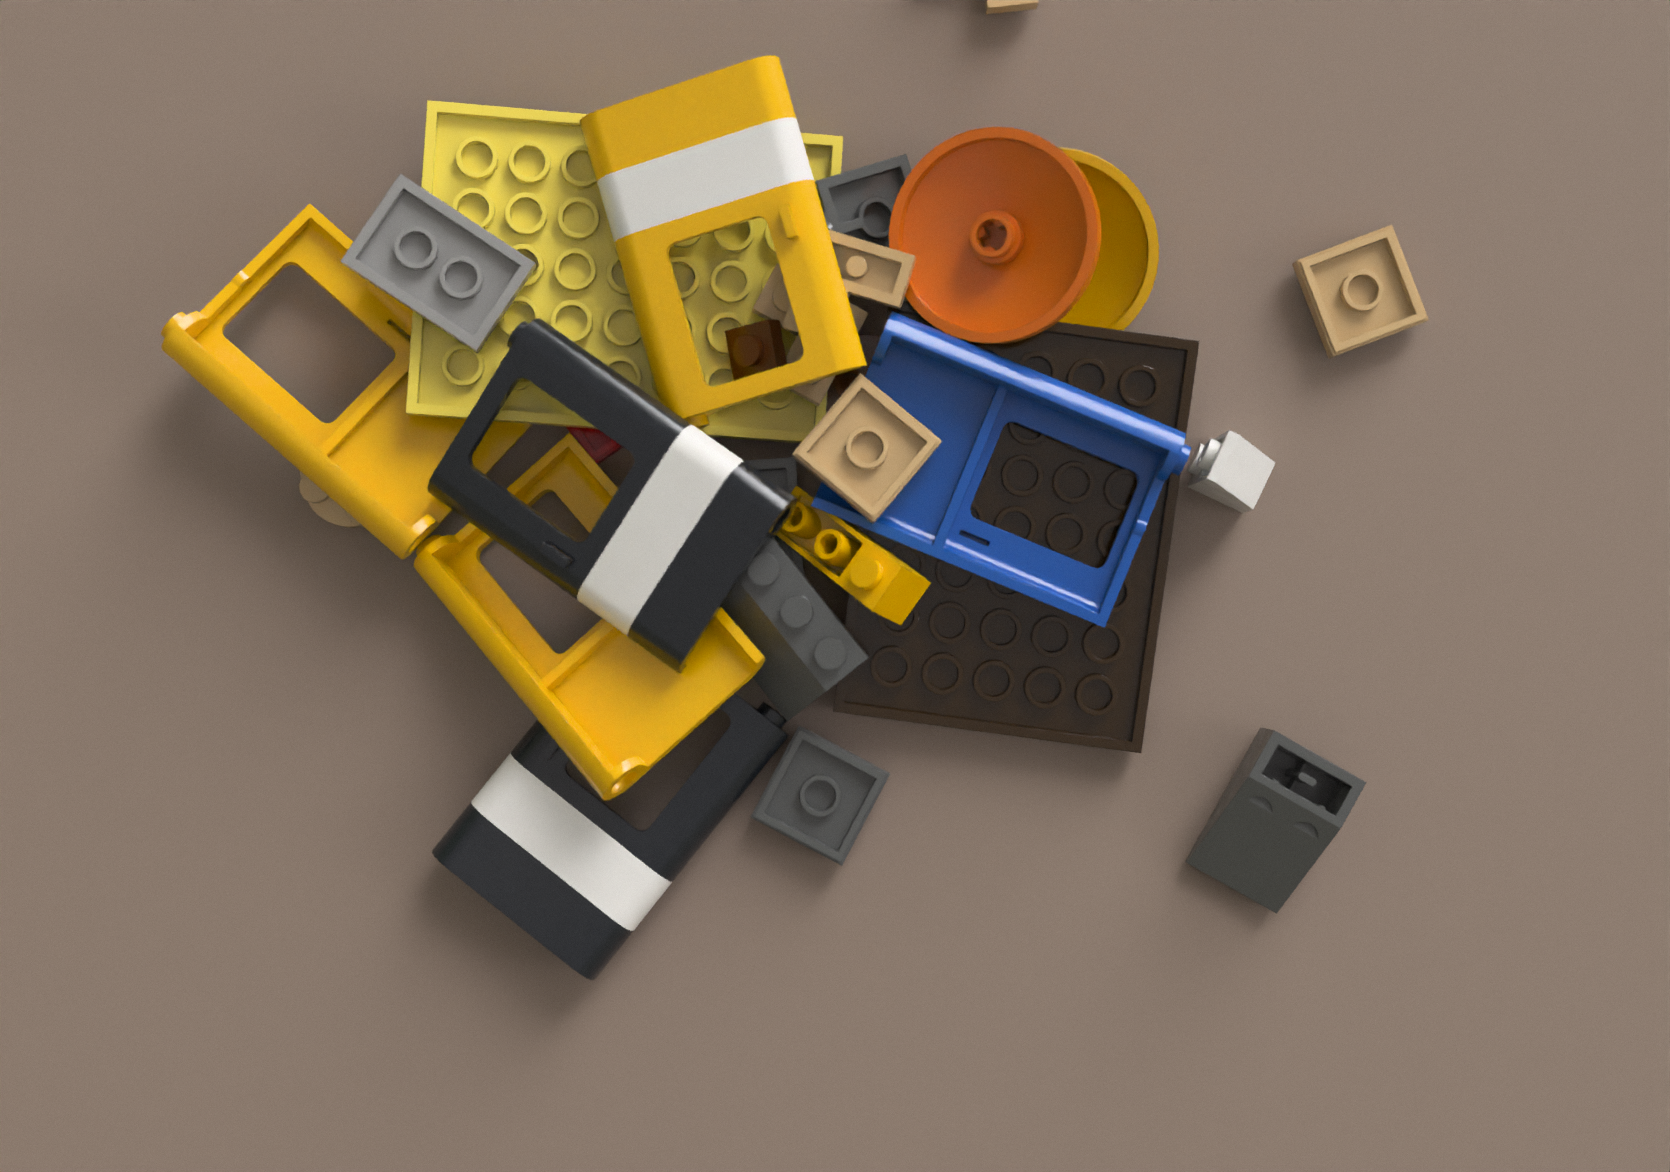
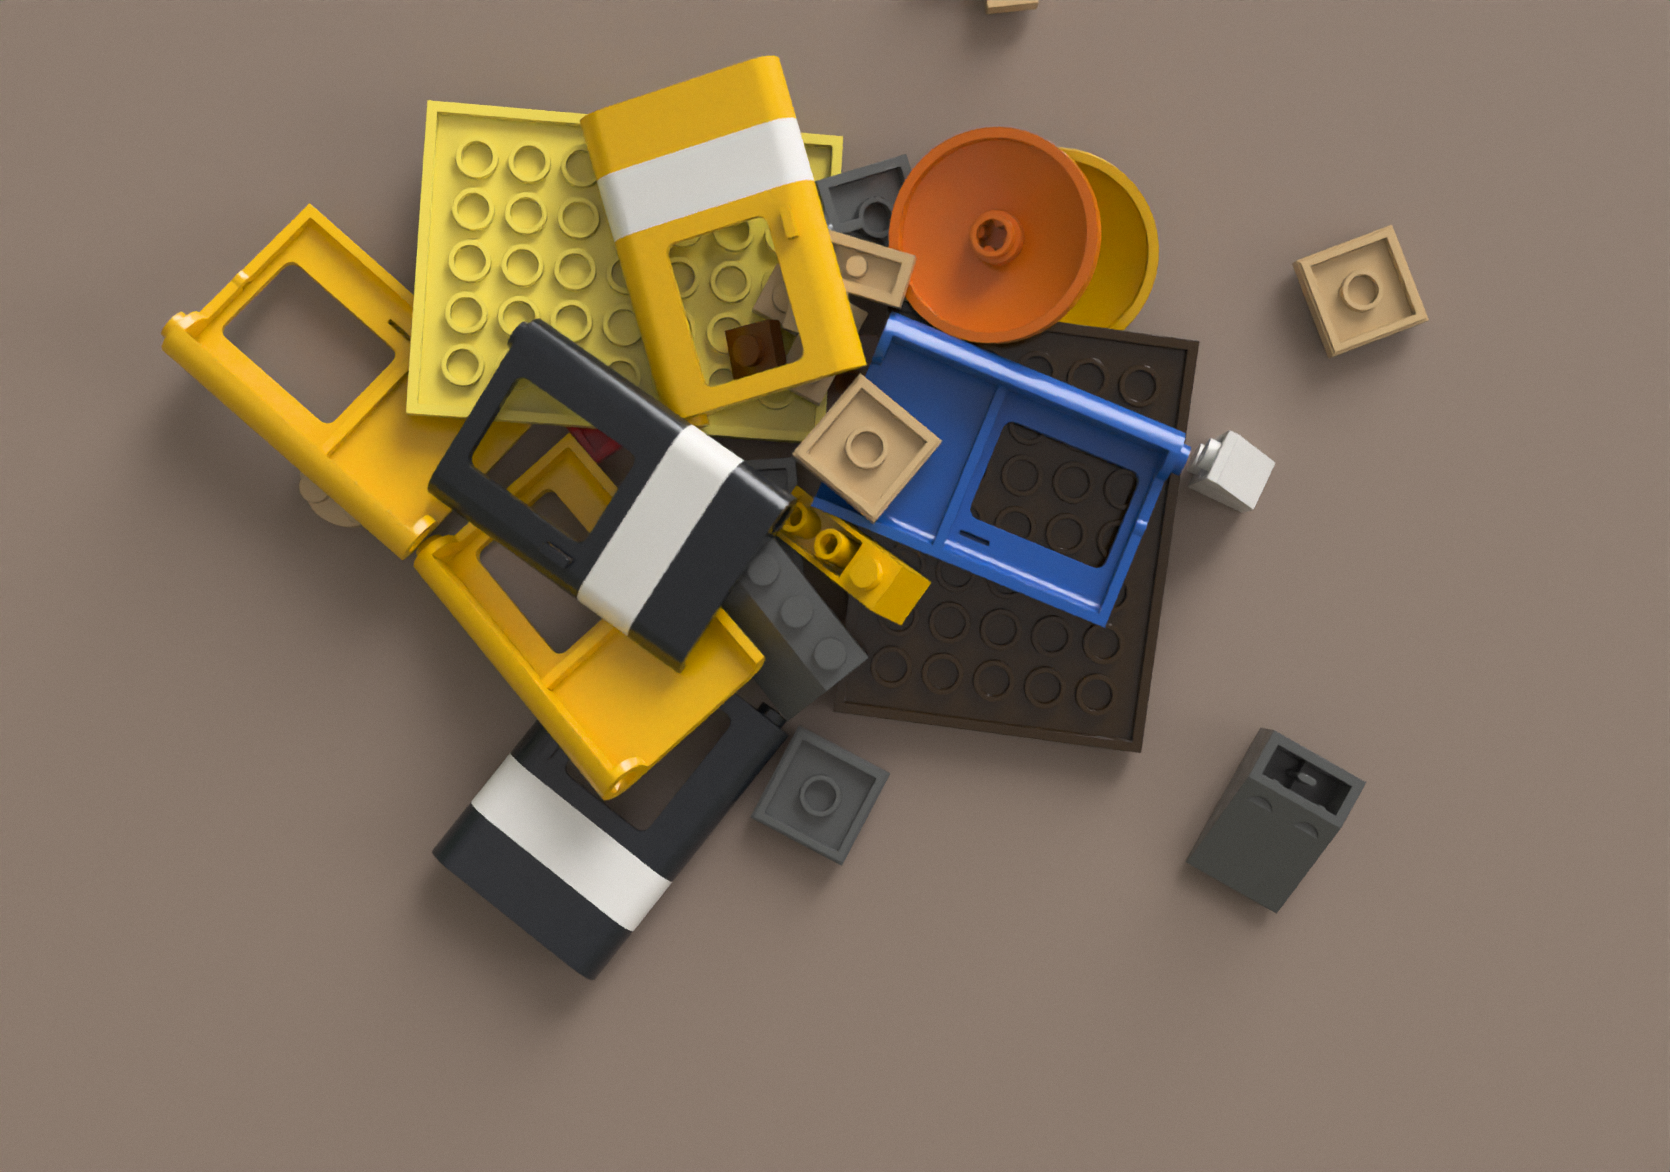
light grey plate [340,174,536,353] -> none

